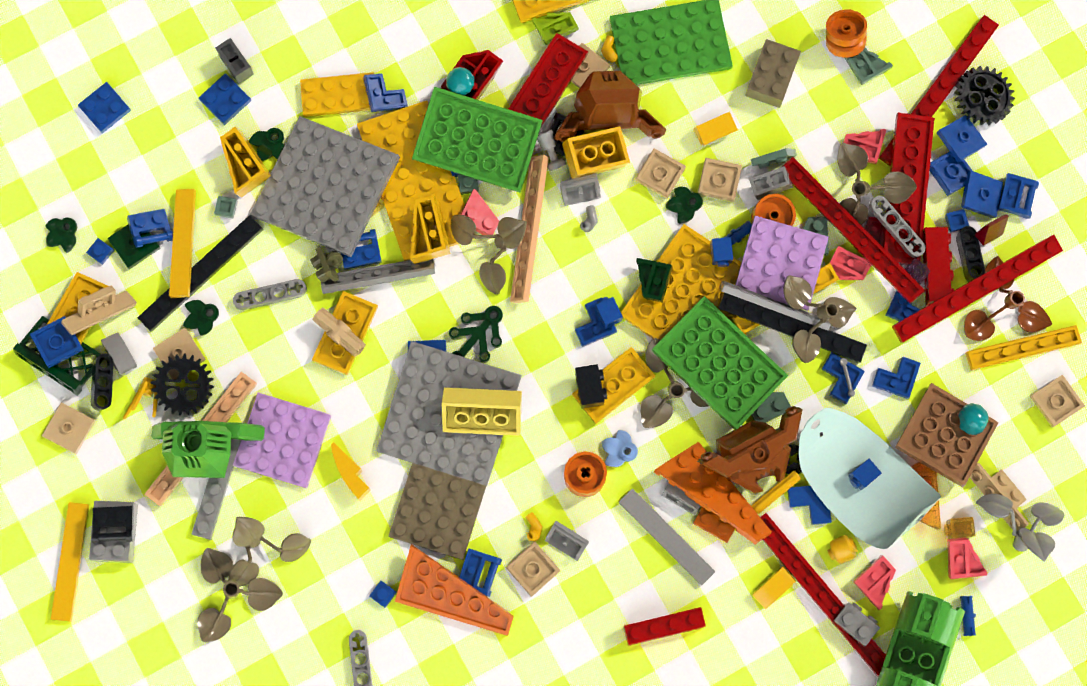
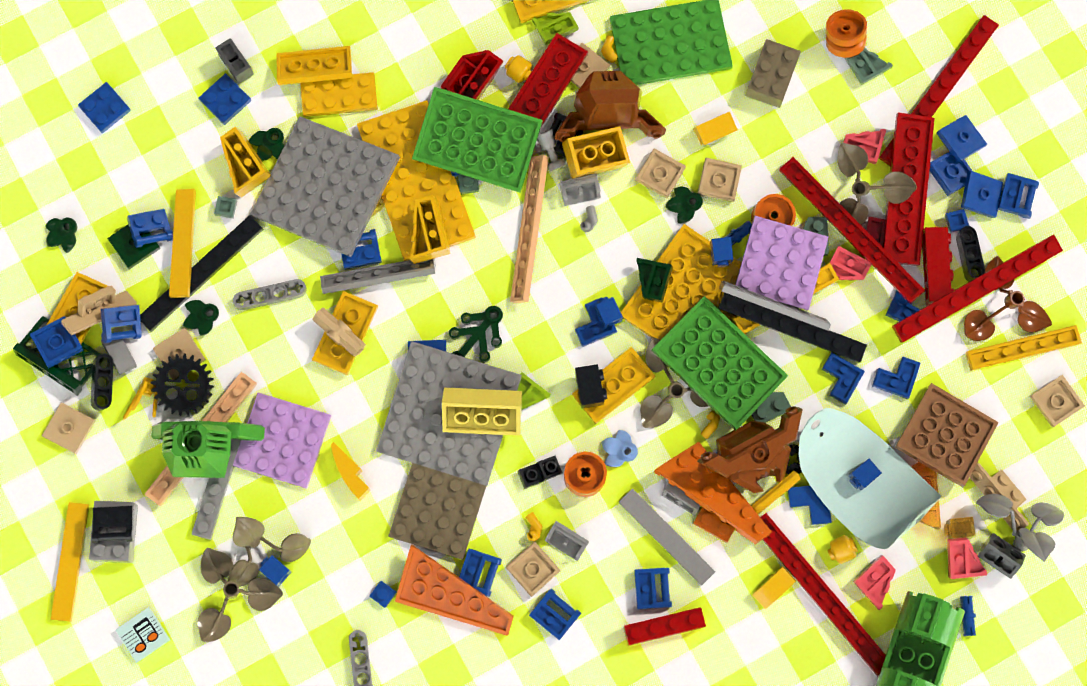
blue plate [86,238,114,265] -> none
olive hips [310,246,343,283] -> none
tile [363,73,408,112] -> none
teal hair [446,67,474,95] -> none
dark tan plant [451,214,527,294] -> none
coral wing [460,189,499,239] -> none
light grey hinge [749,166,793,200] -> none
sand green wing [750,148,797,169] -> none
dark tan plant [783,275,857,363] -> none
light grey bracket [833,602,880,647] -> none
light grey hinge [839,358,855,397] -> none
light grey beam [869,196,925,258] -> none
tile [905,259,930,285] -> none
black gear [954,66,1015,126] -> none
teal hair [958,403,989,435] -> none
slope [975,214,1009,246] -> none
none -> blue plate [101,305,142,343]
none -> light aqua tile [115,607,171,663]
none -> blue brick [259,555,292,587]
none -> yellow plate [276,46,353,85]
none -> yellow head [505,55,532,83]
none -> lime wing [517,372,551,410]
none -> black slope [517,455,563,489]
none -> blue plate [529,588,582,641]
none -> blue plate [634,568,672,610]
none -> yellow arm [700,410,720,439]
none -> dark grey brick [978,533,1026,579]

